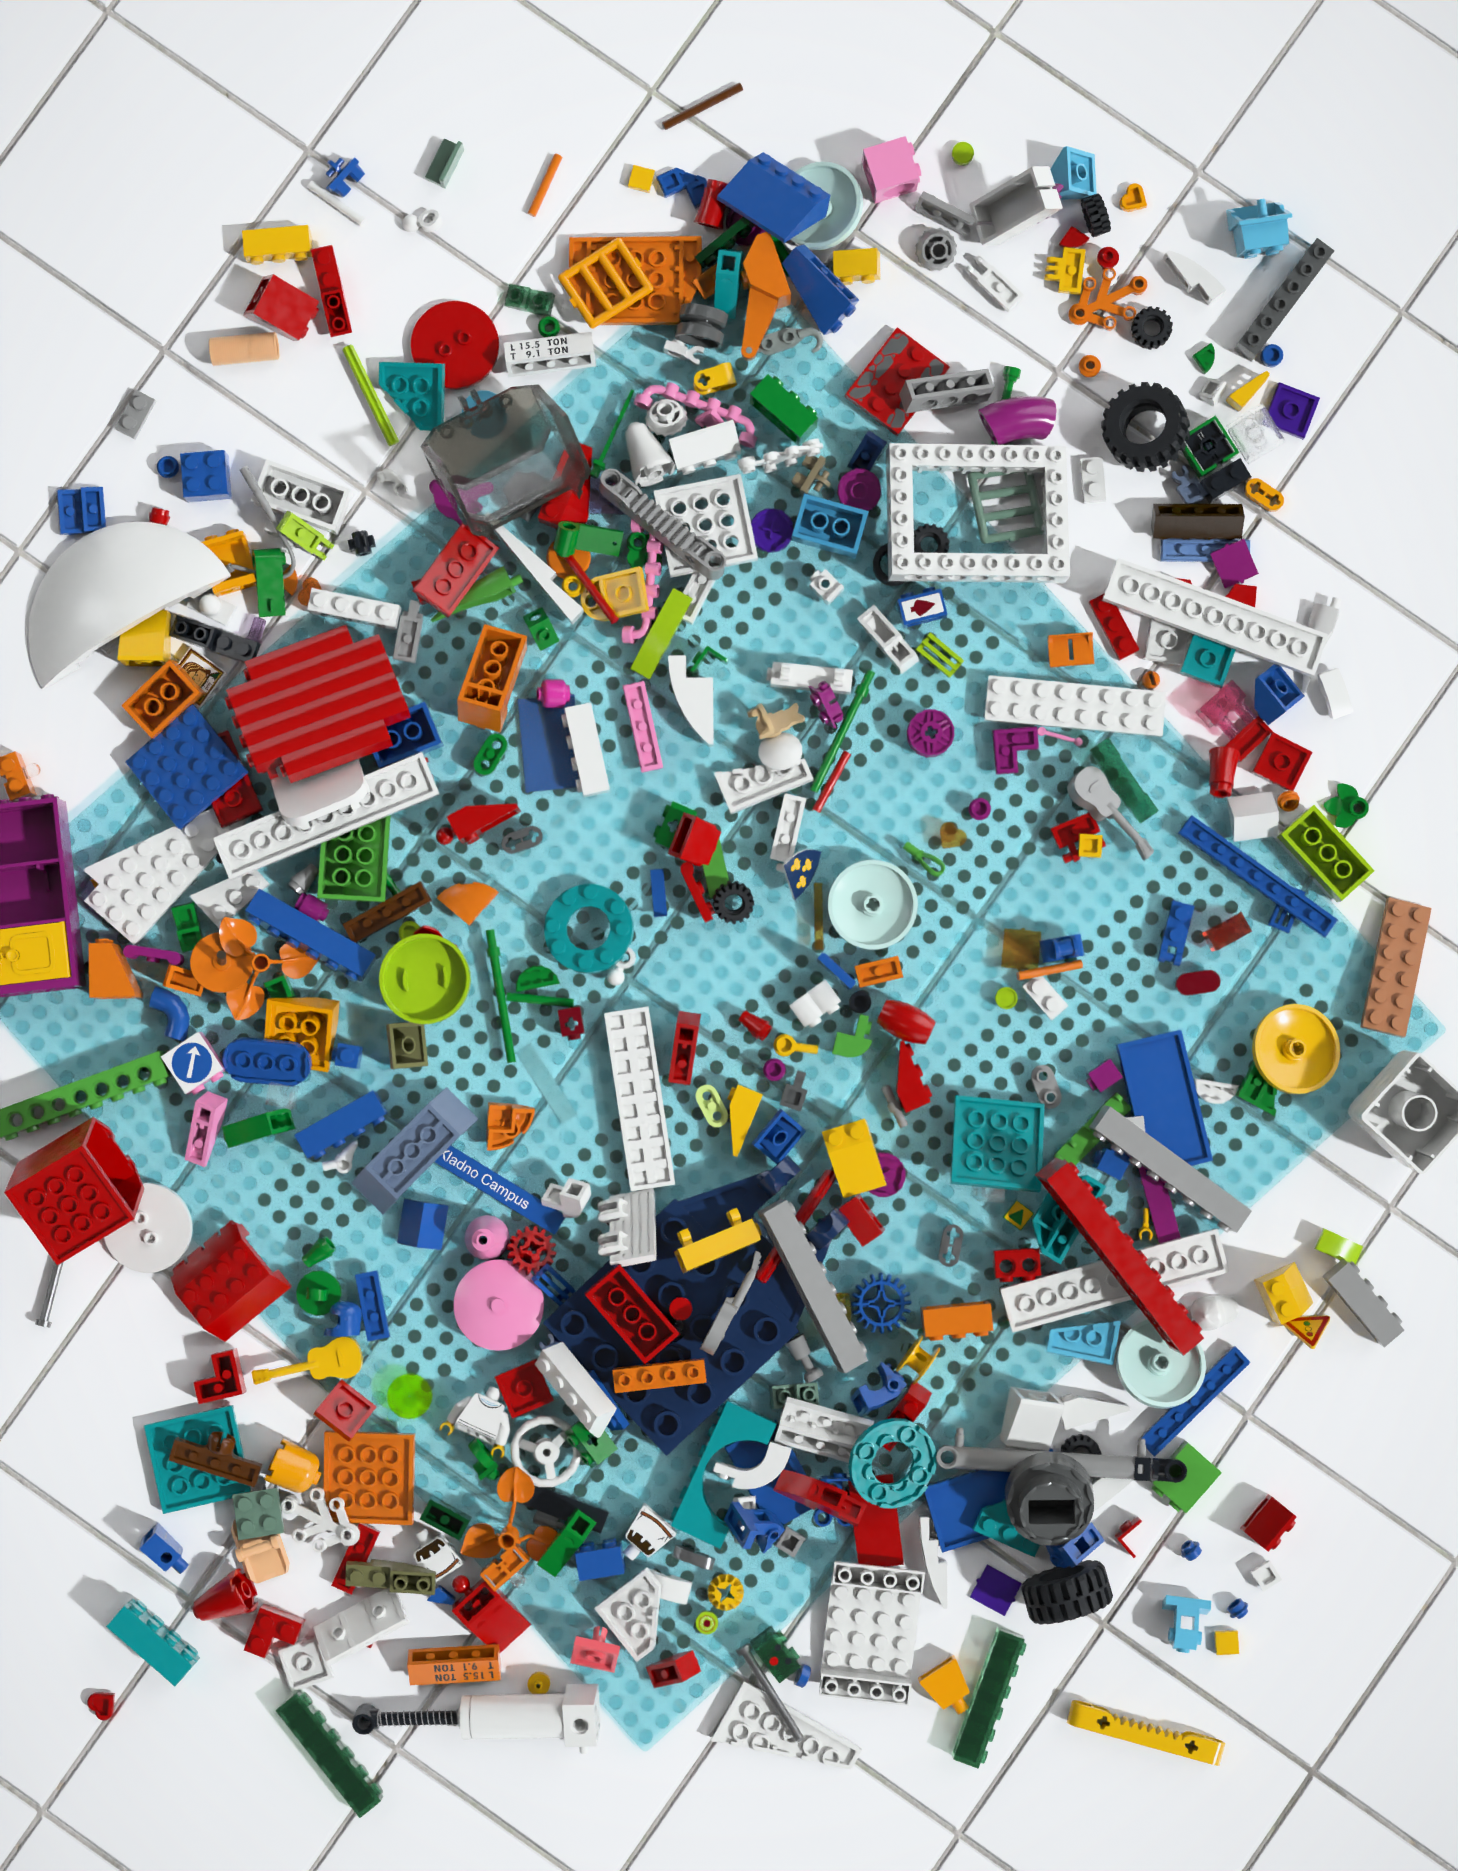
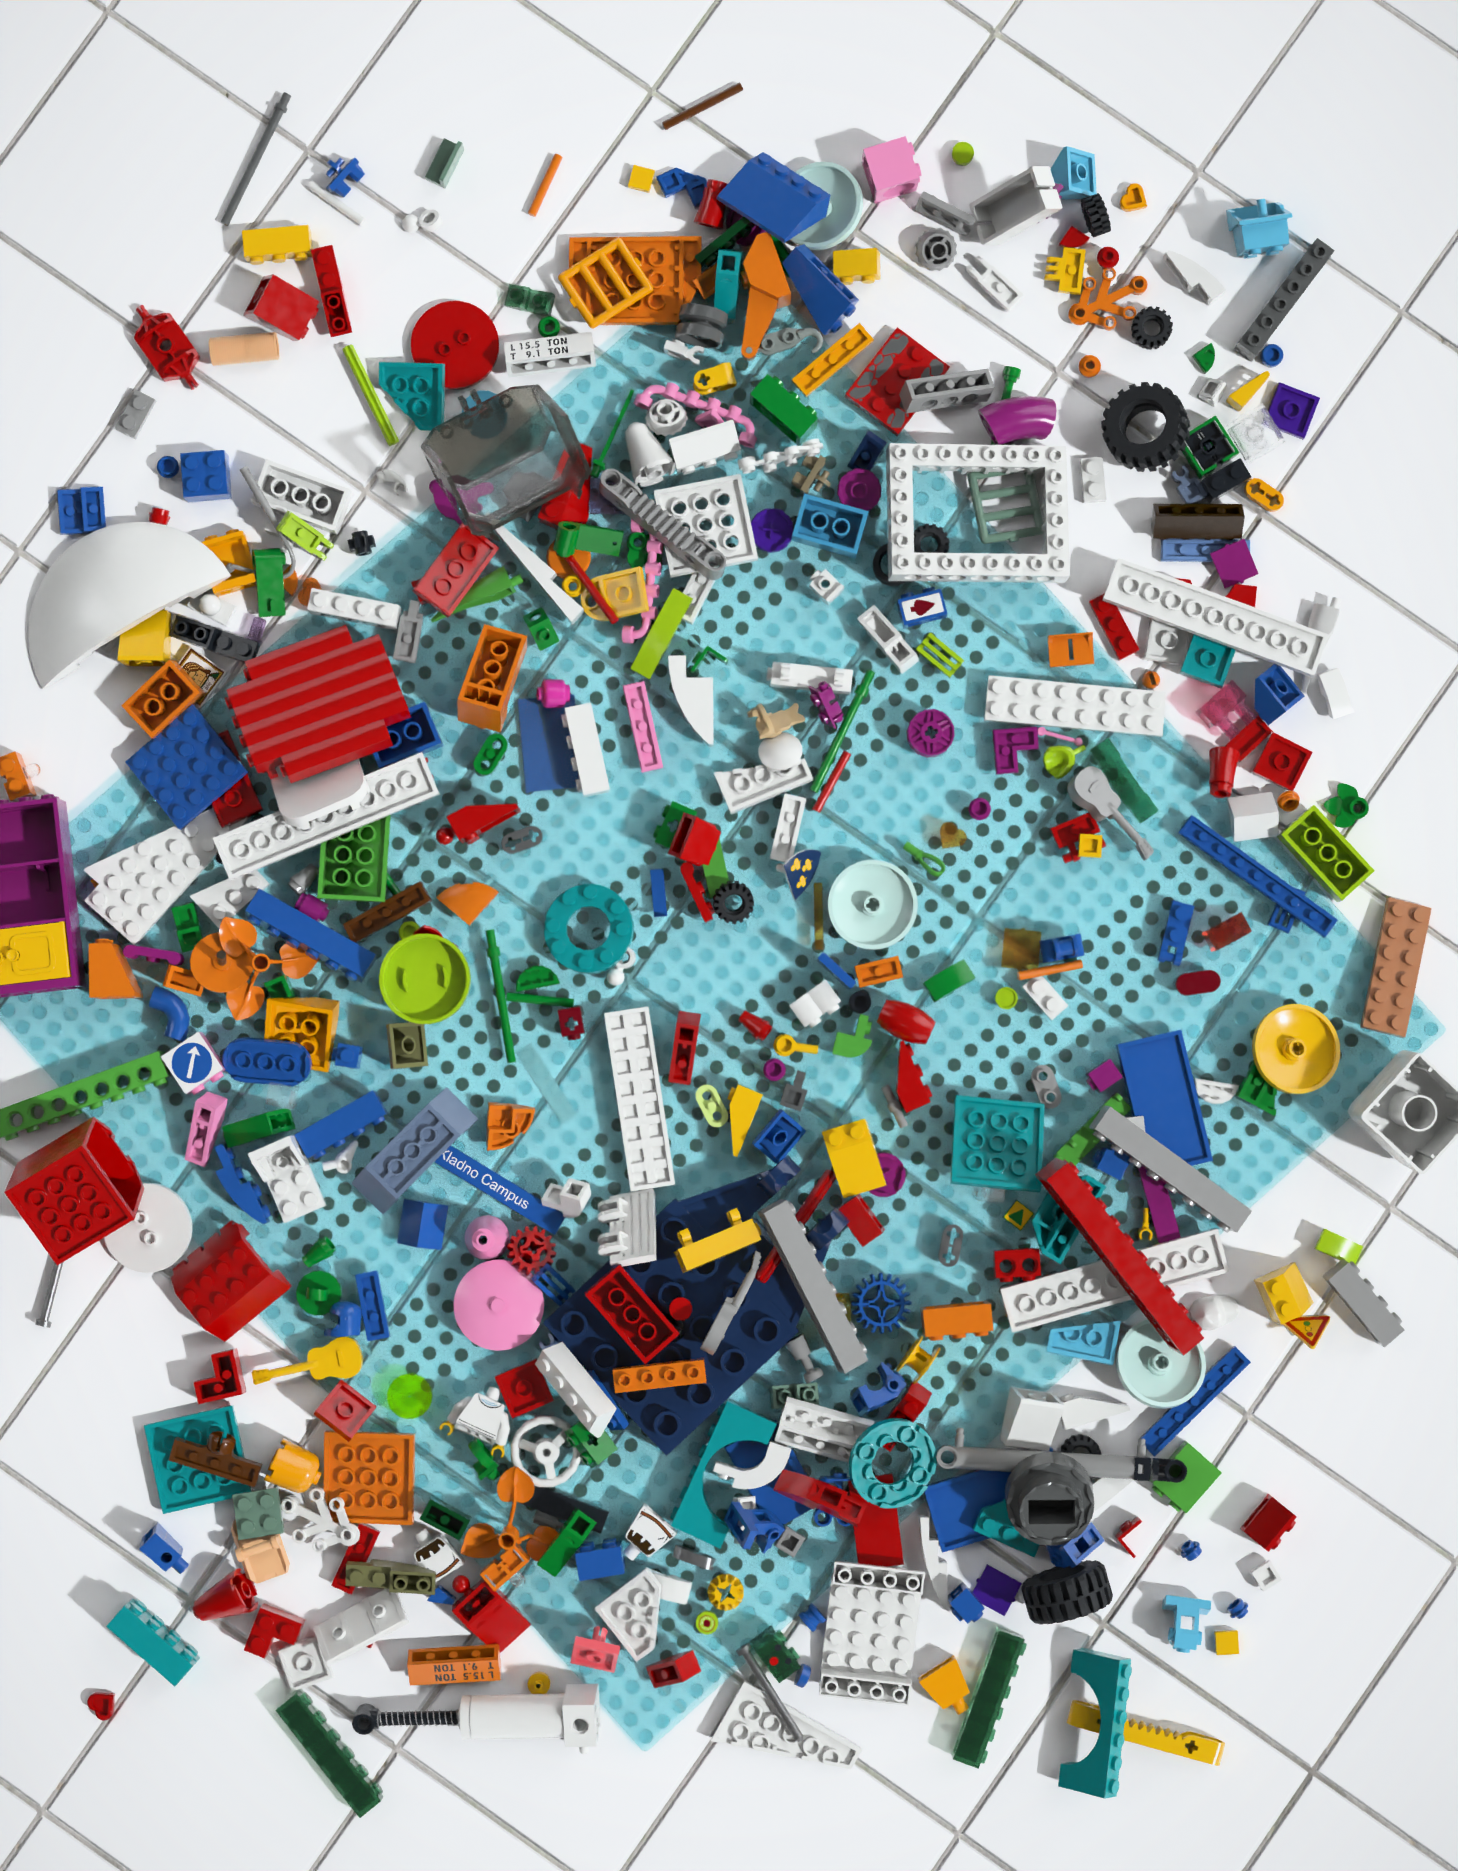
none -> red plate [134,305,200,390]
none -> blue slope [214,1143,271,1224]
none -> dark grey bar [221,92,292,226]
none -> white bracket [248,1135,327,1223]
none -> light orange plate [792,323,874,397]
none -> blue wheel [799,1603,827,1632]
none -> green slope [923,959,975,1003]
none -> blue brick [948,1582,985,1624]
none -> lime piece [1043,745,1086,779]
none -> teal arch [1058,1648,1132,1799]

